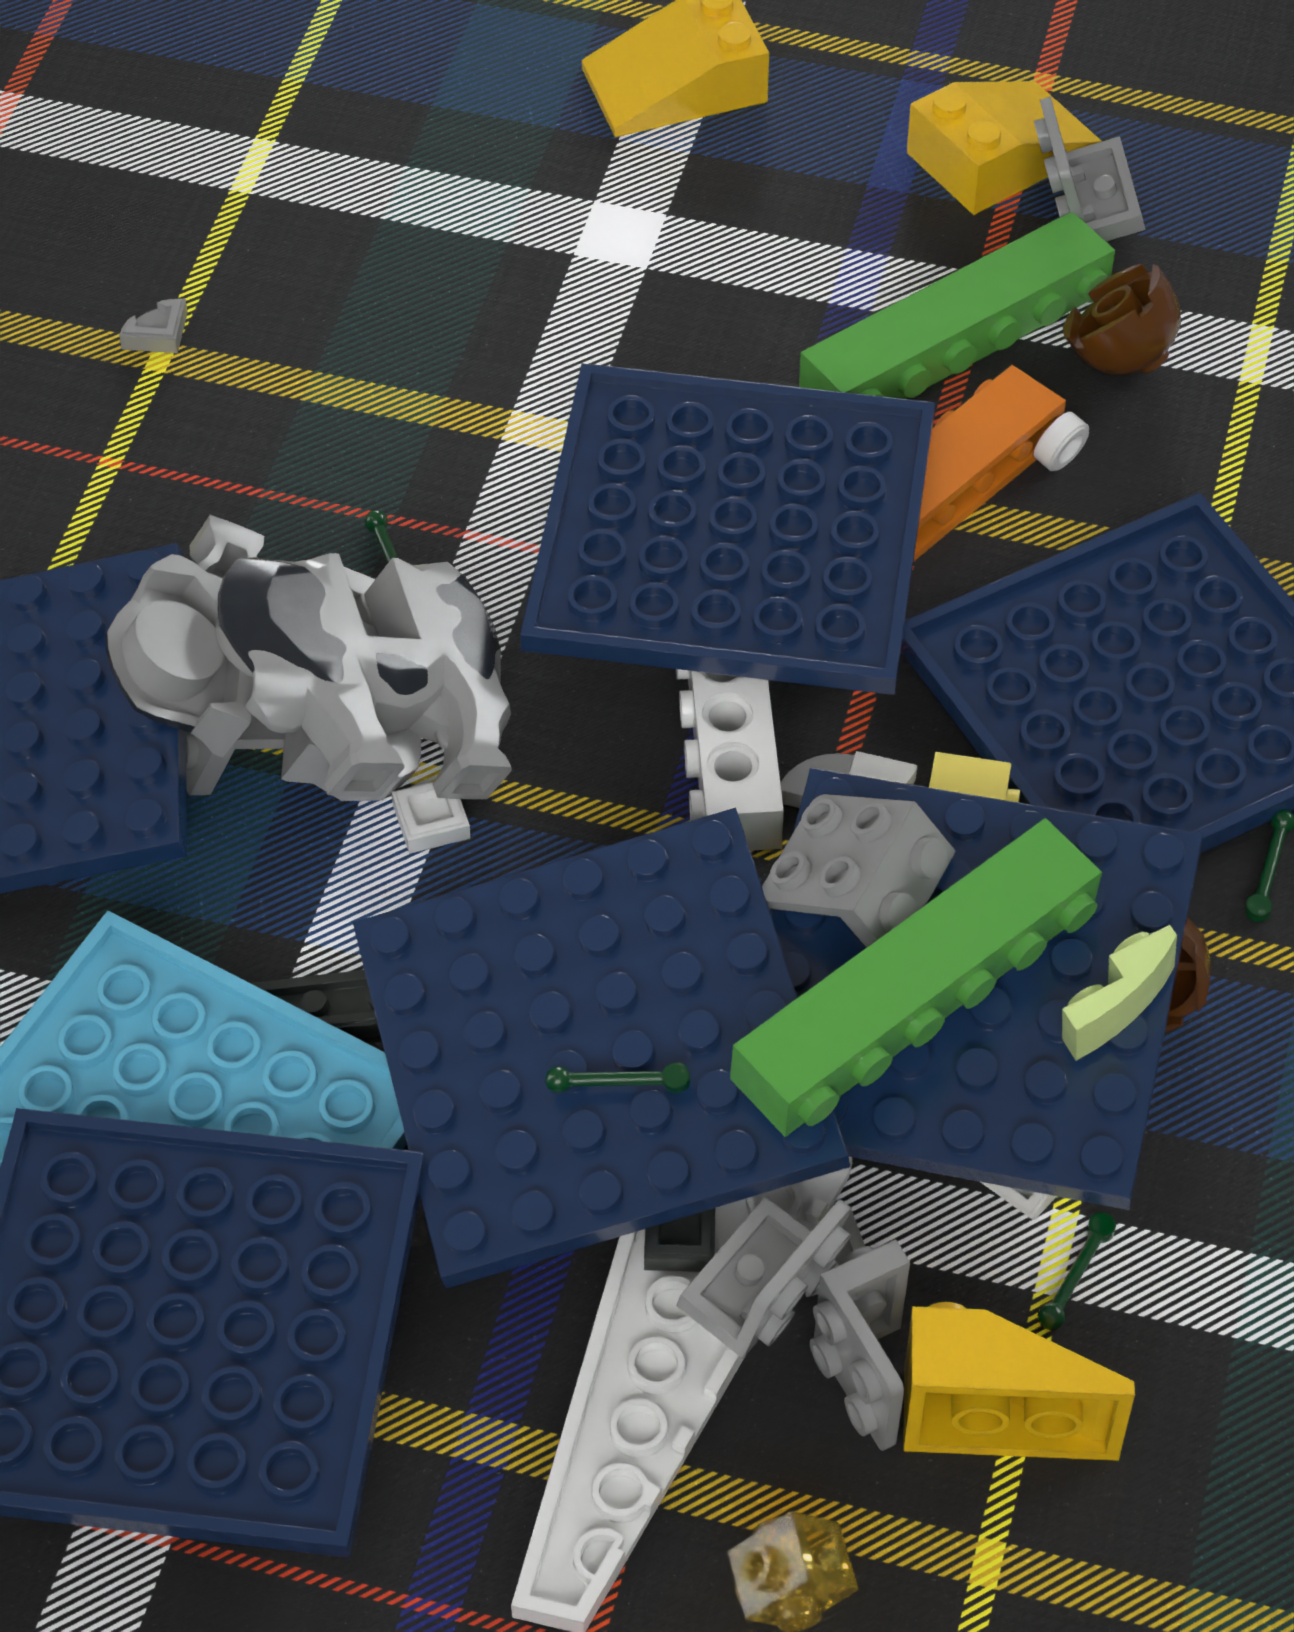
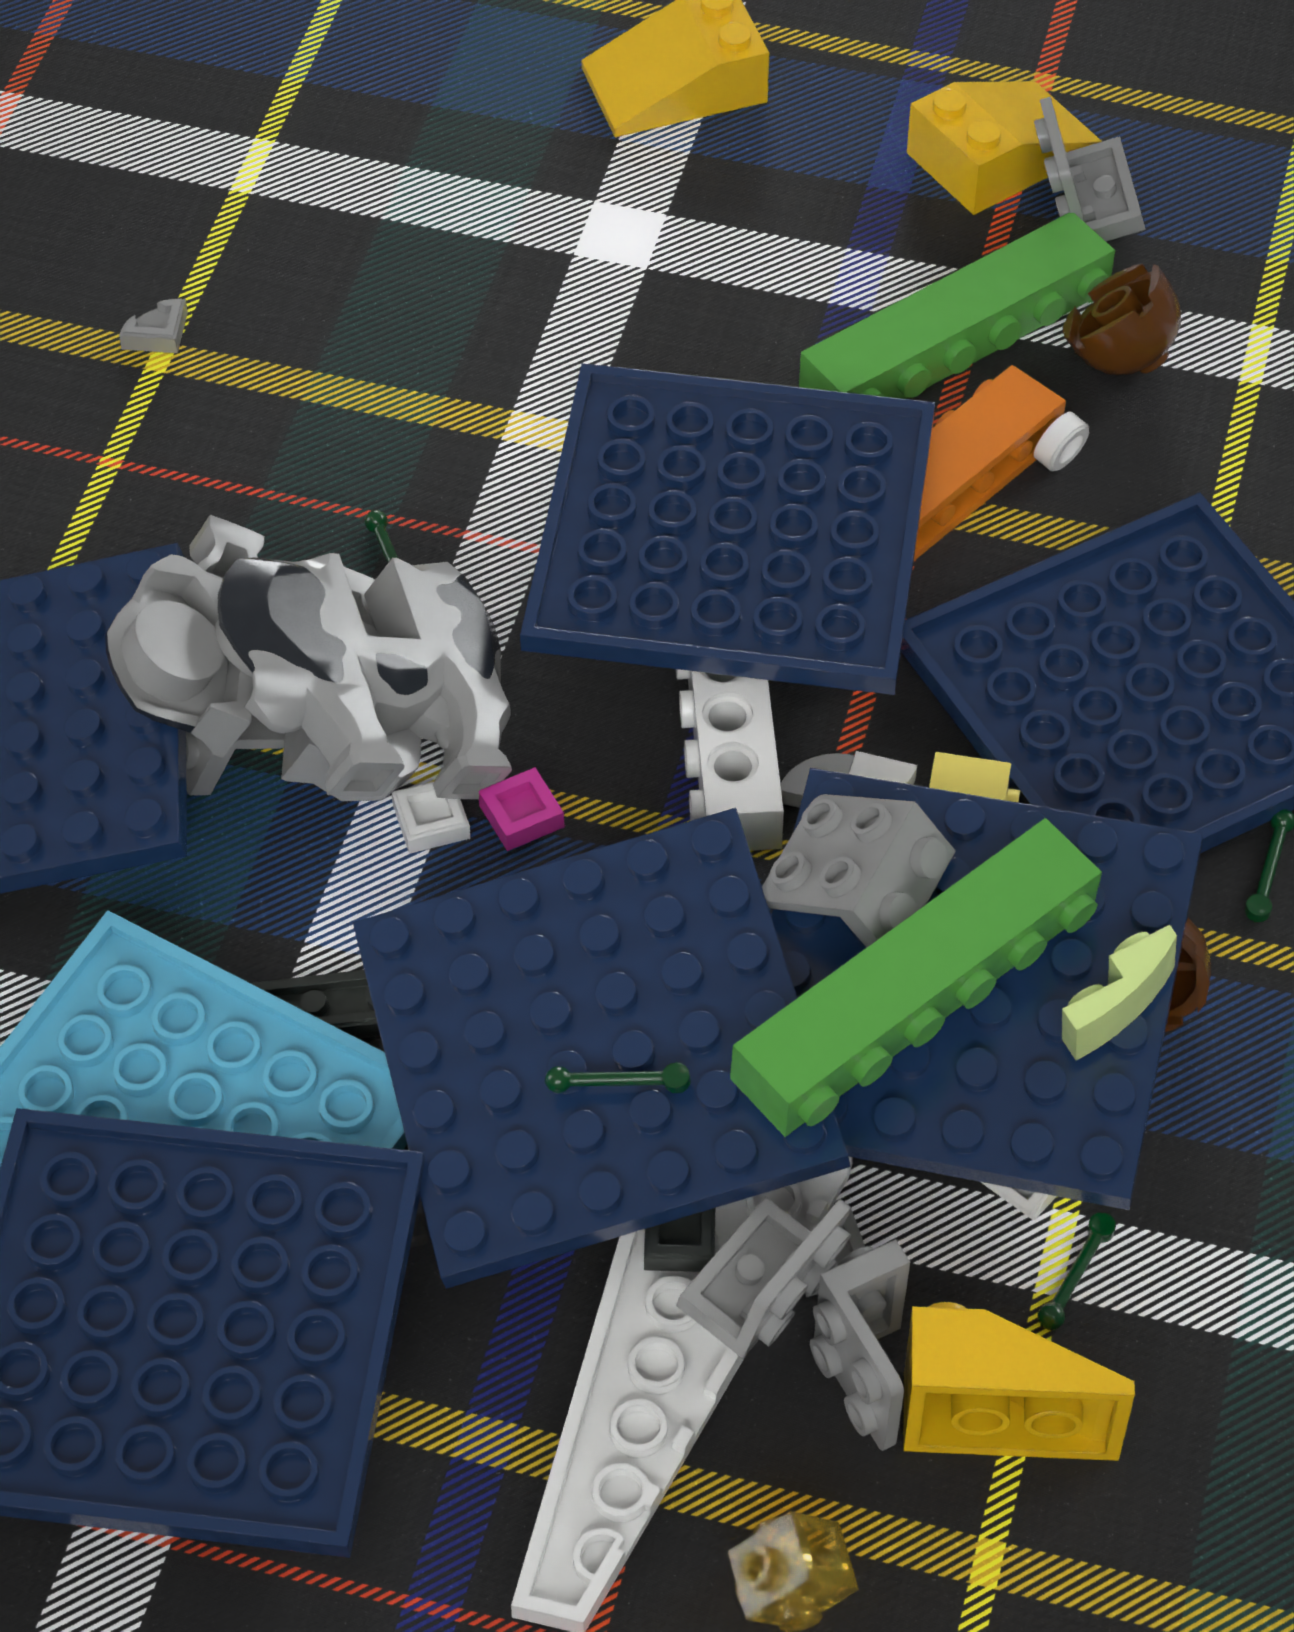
none -> dark pink plate [478,767,564,851]

